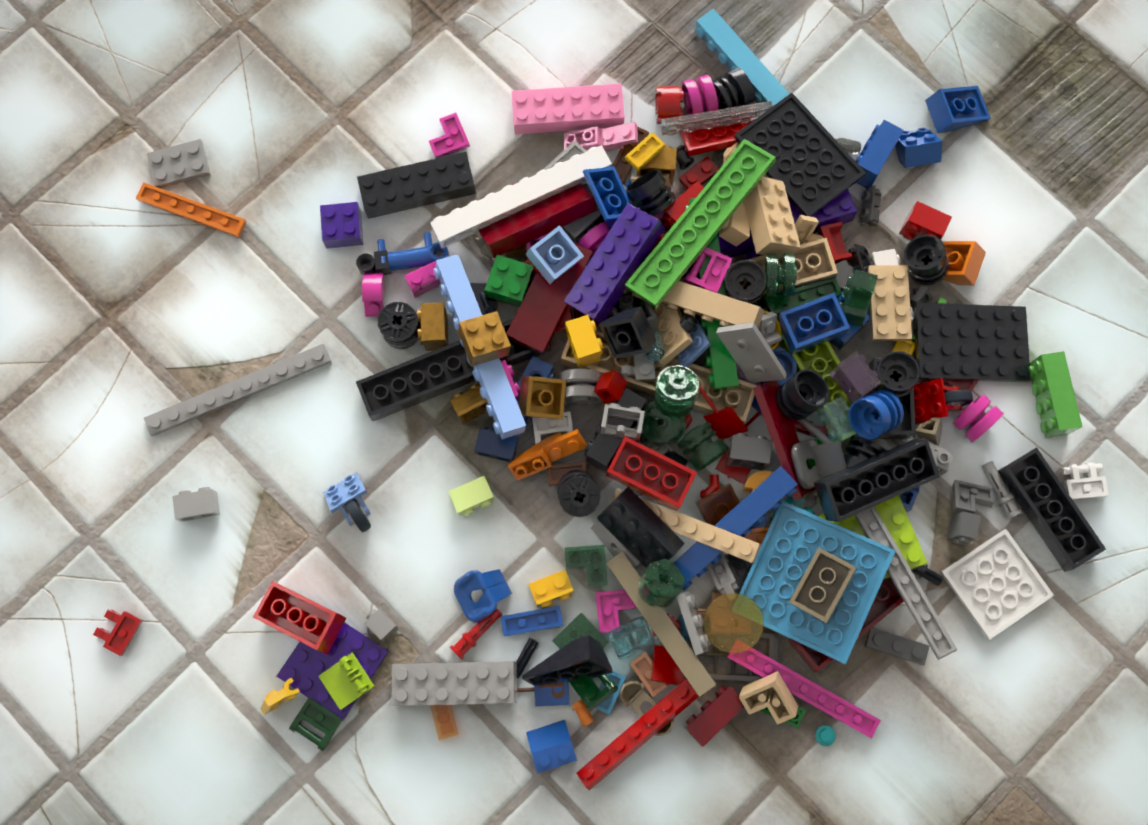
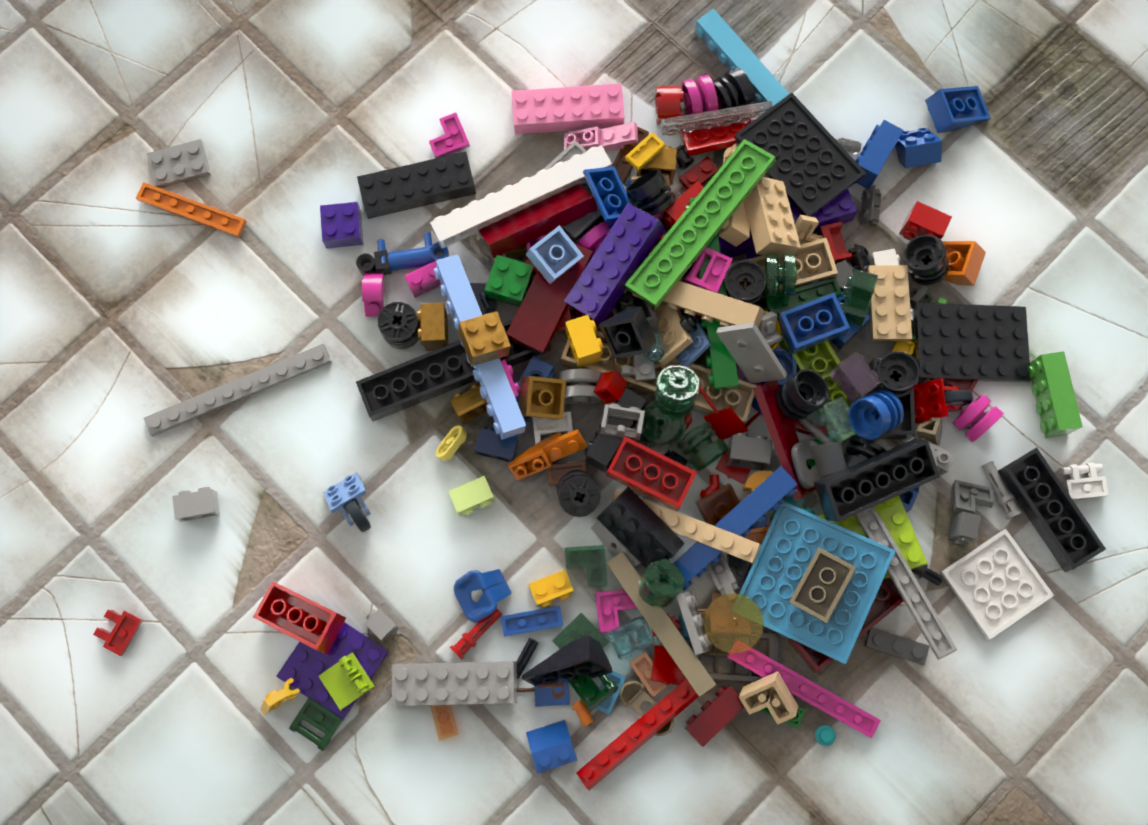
none -> light yellow plate [435,425,467,461]

